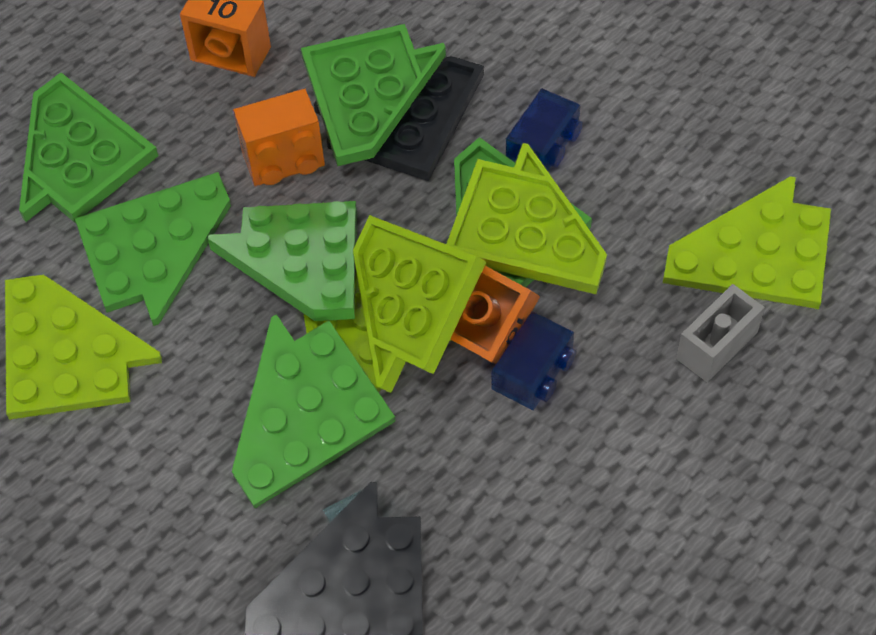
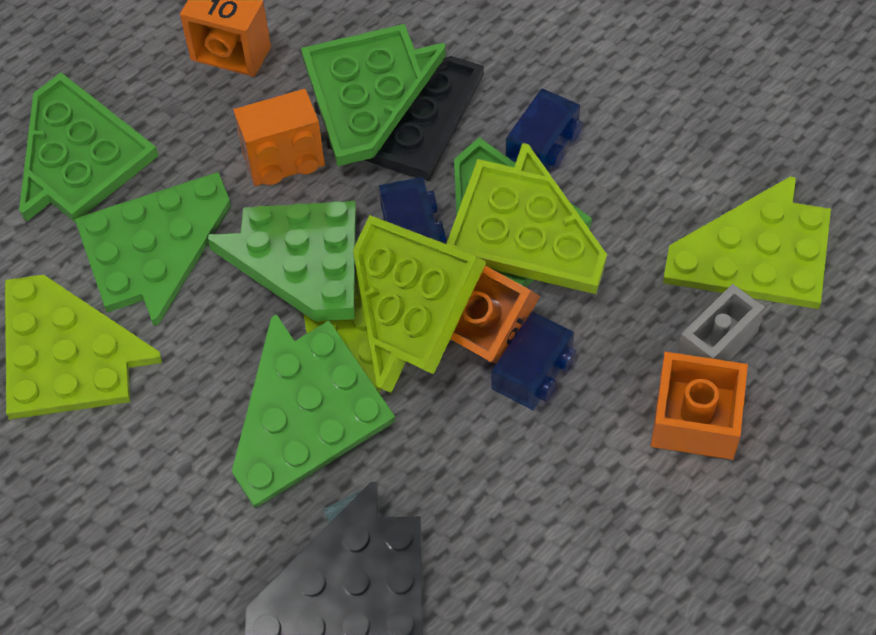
none -> clear blue brick [379,177,446,243]
none -> orange brick [650,352,748,460]

